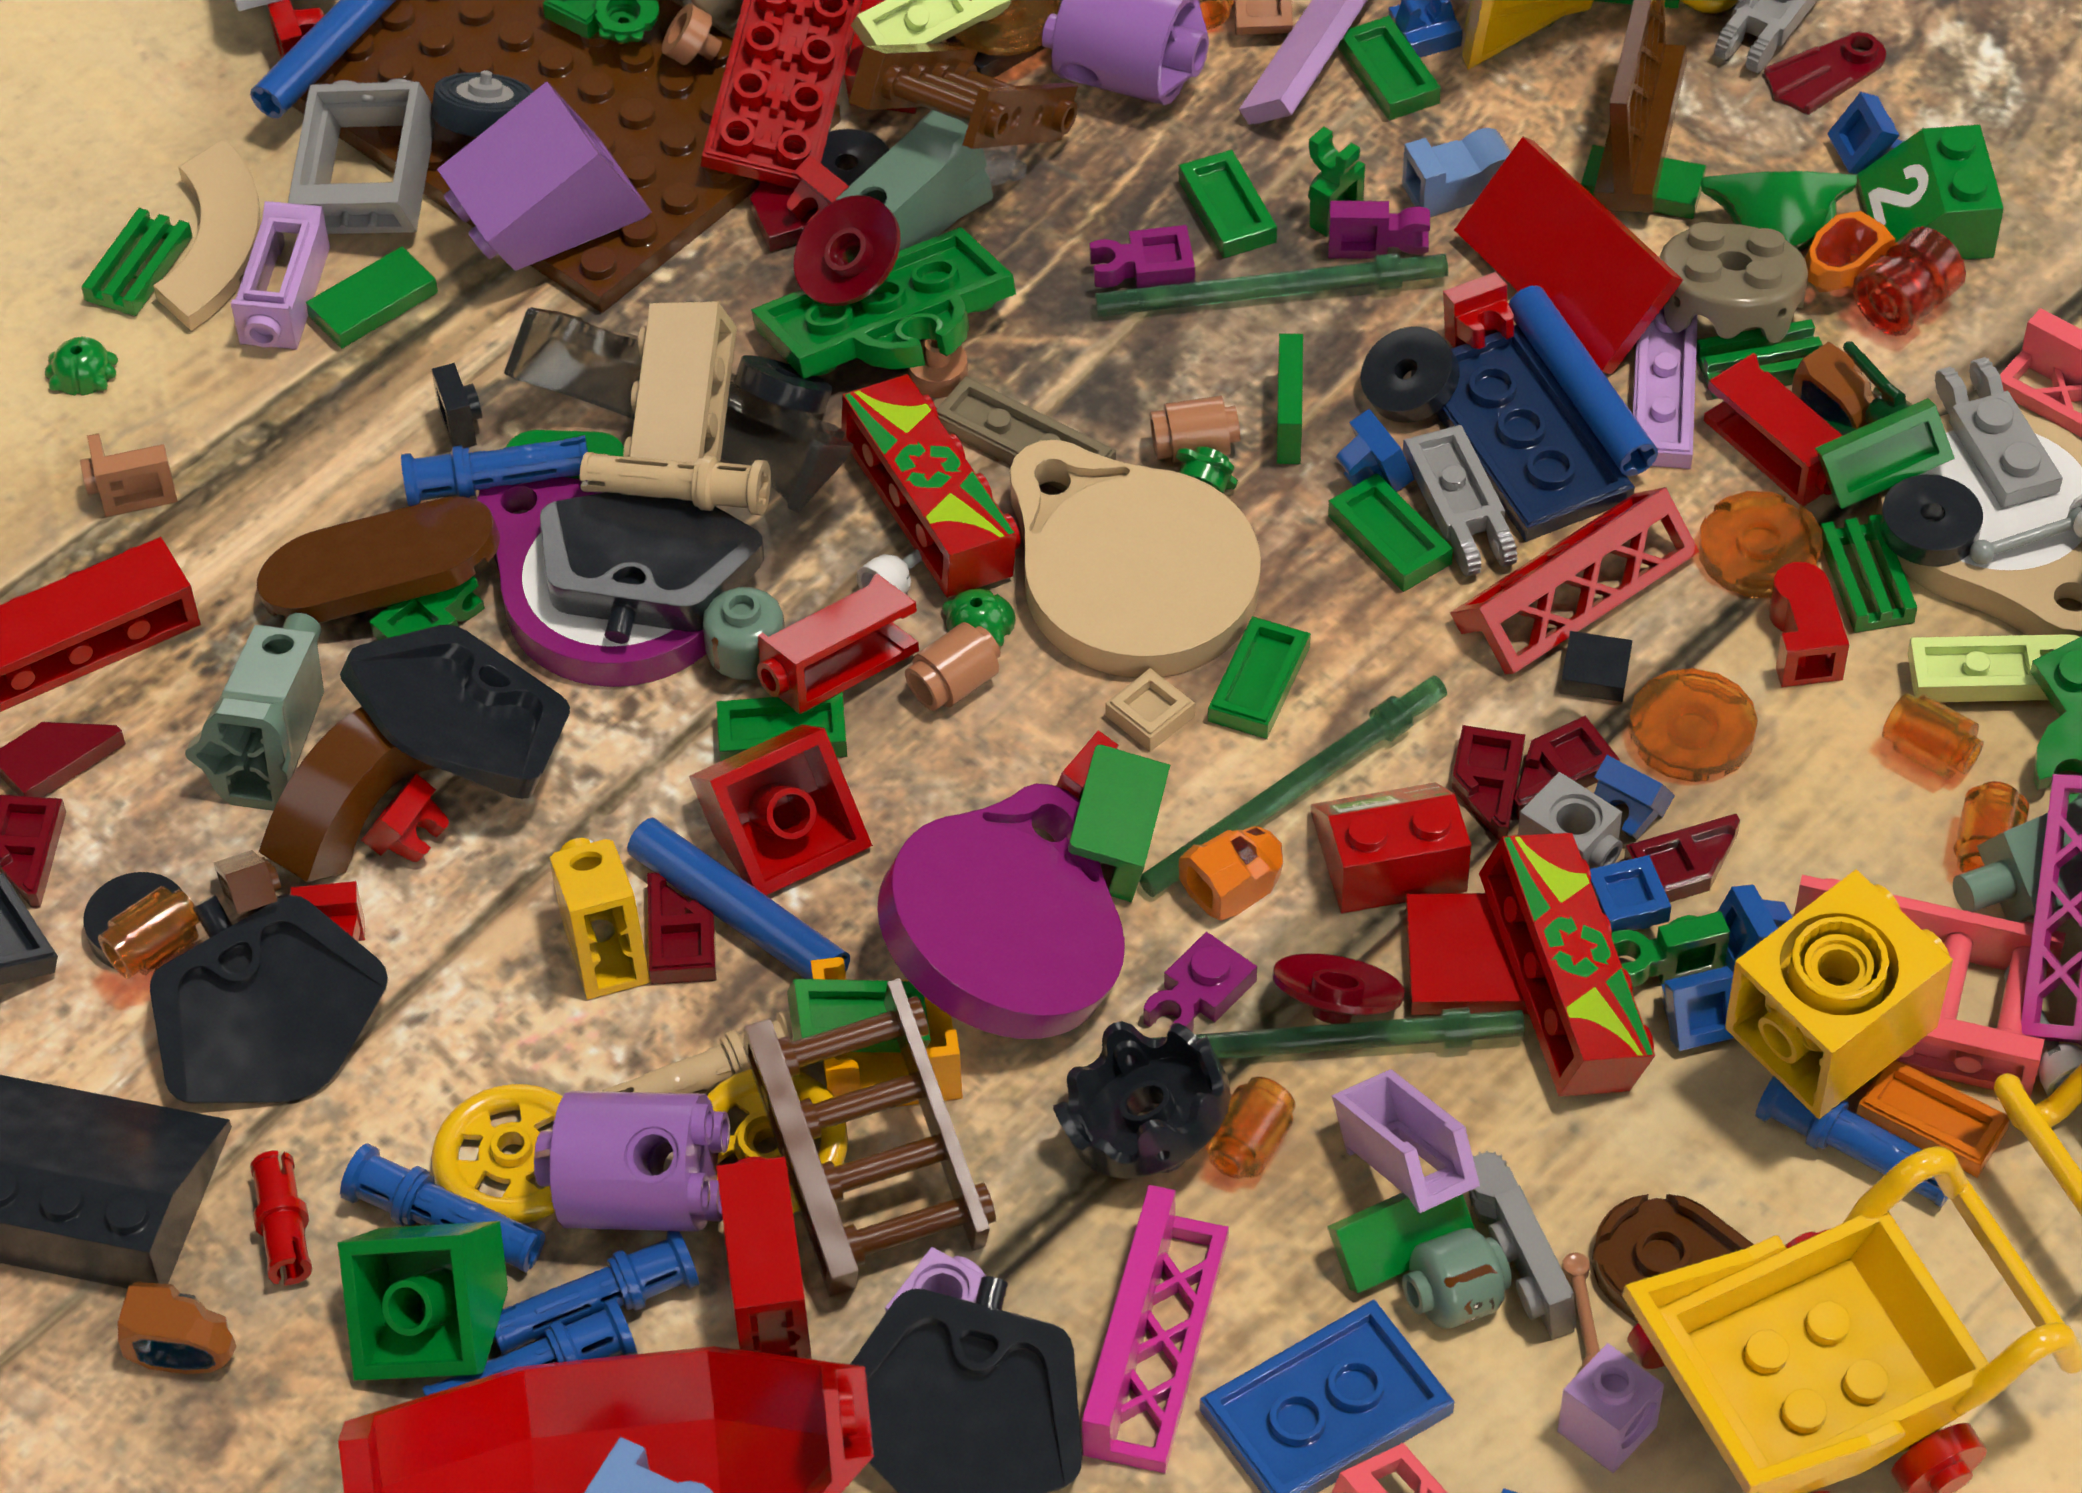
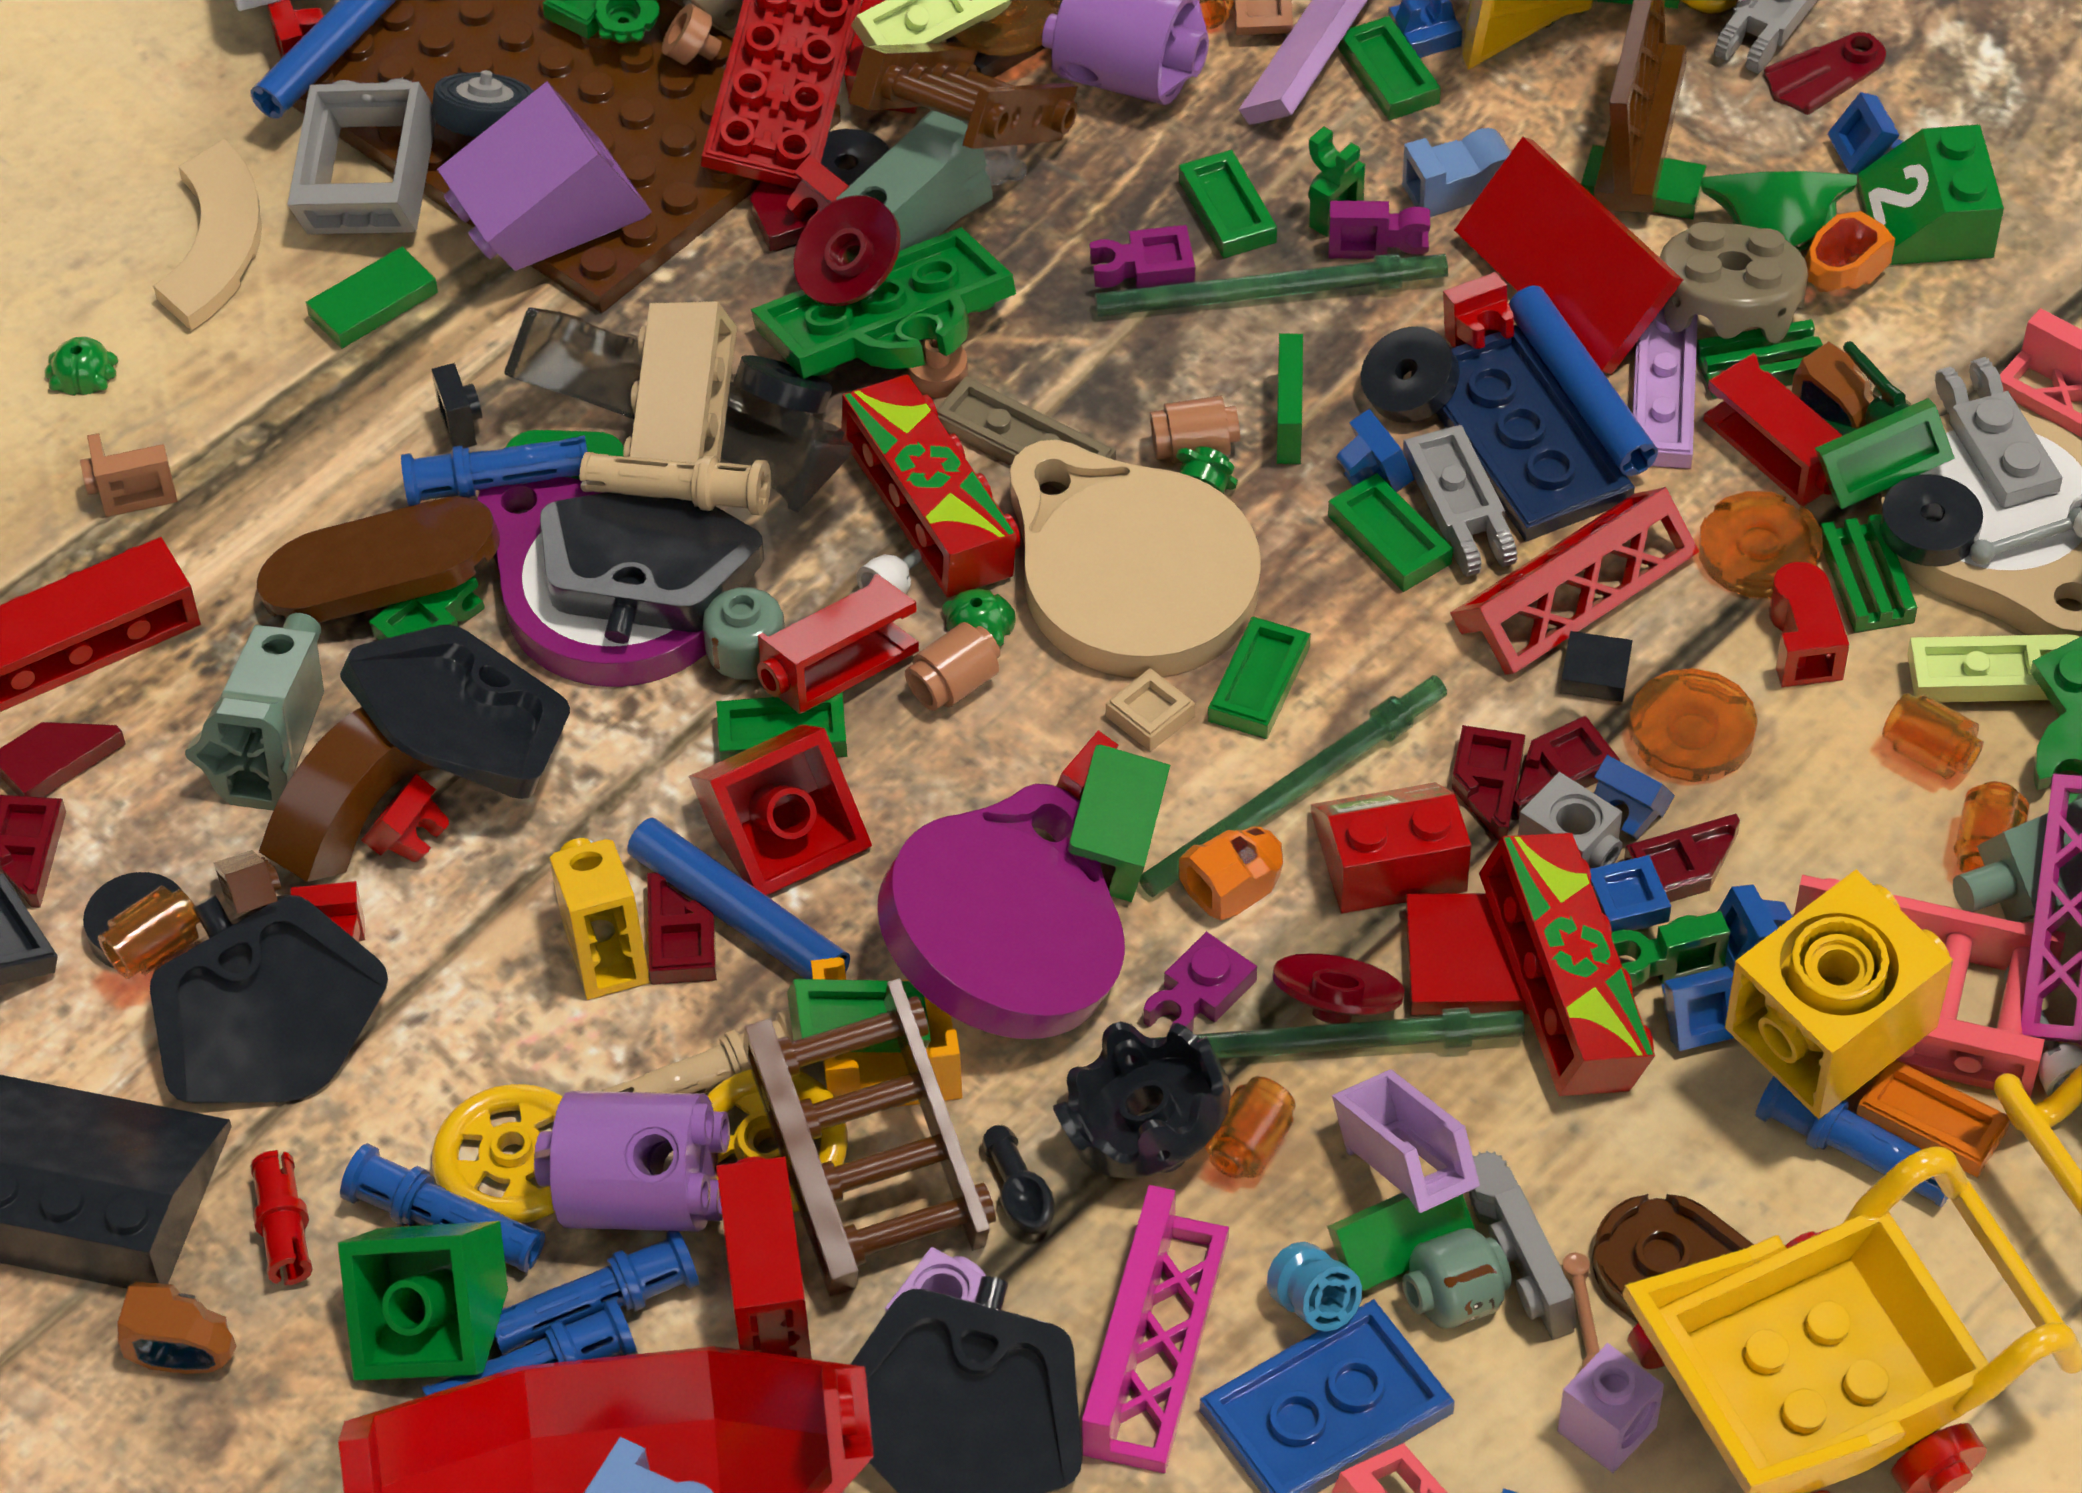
green tile [81,208,193,316] -> none
lavender window [231,201,330,349] -> none
clear red wheel [1852,226,1966,336] -> none
none -> black piece [983,1125,1055,1234]
none -> dark azure wheel [1267,1241,1362,1332]

